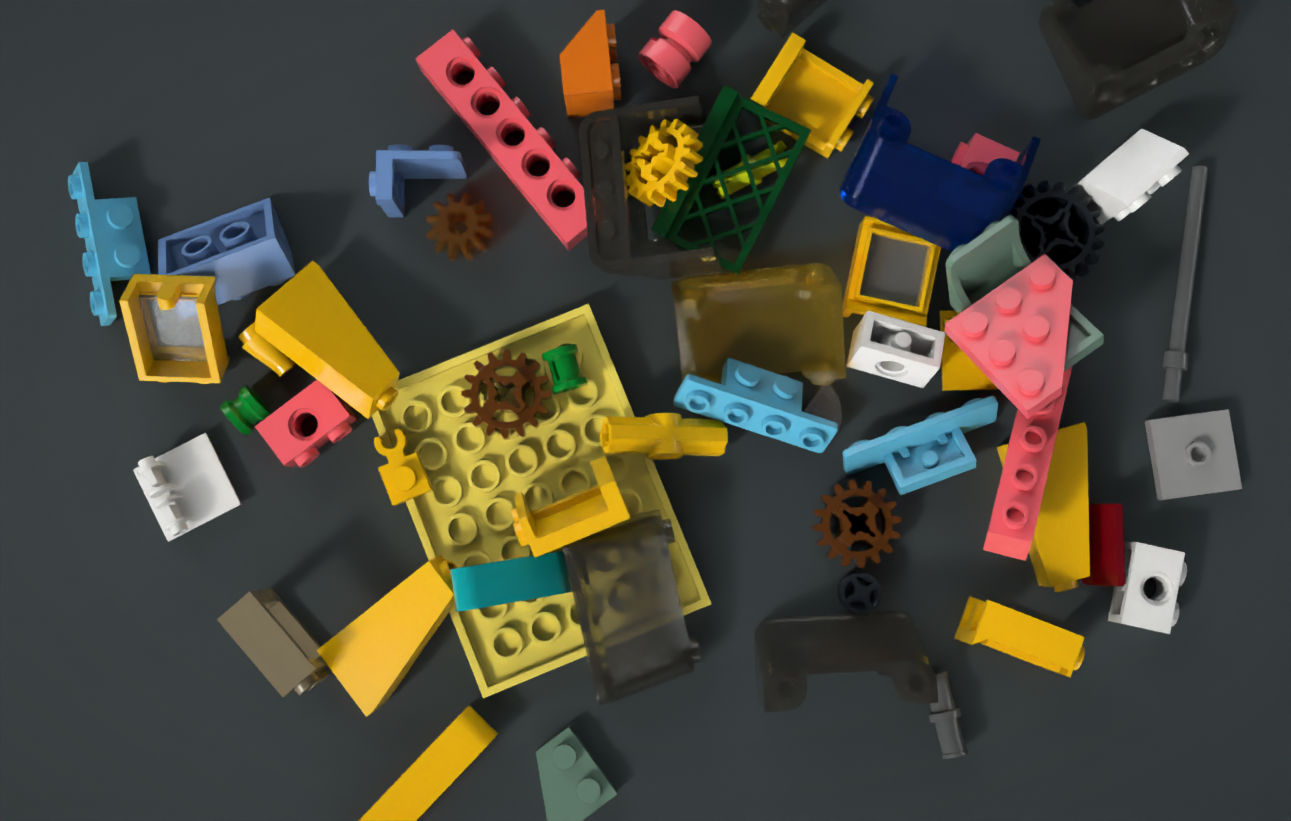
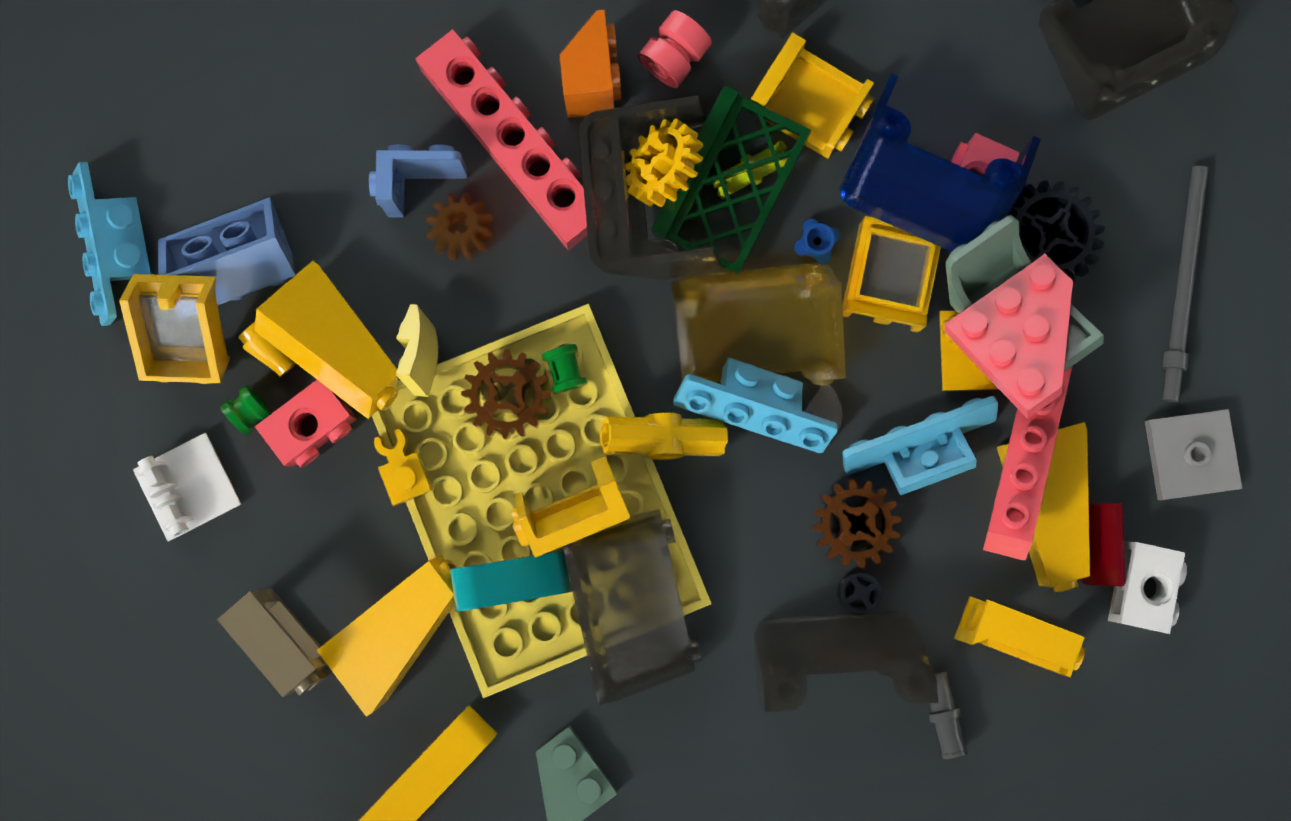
white brick [847,310,945,388] -> none
white slope [1071,128,1189,225] -> none
none -> light yellow slope [396,304,438,397]
none -> blue plate [794,219,840,265]

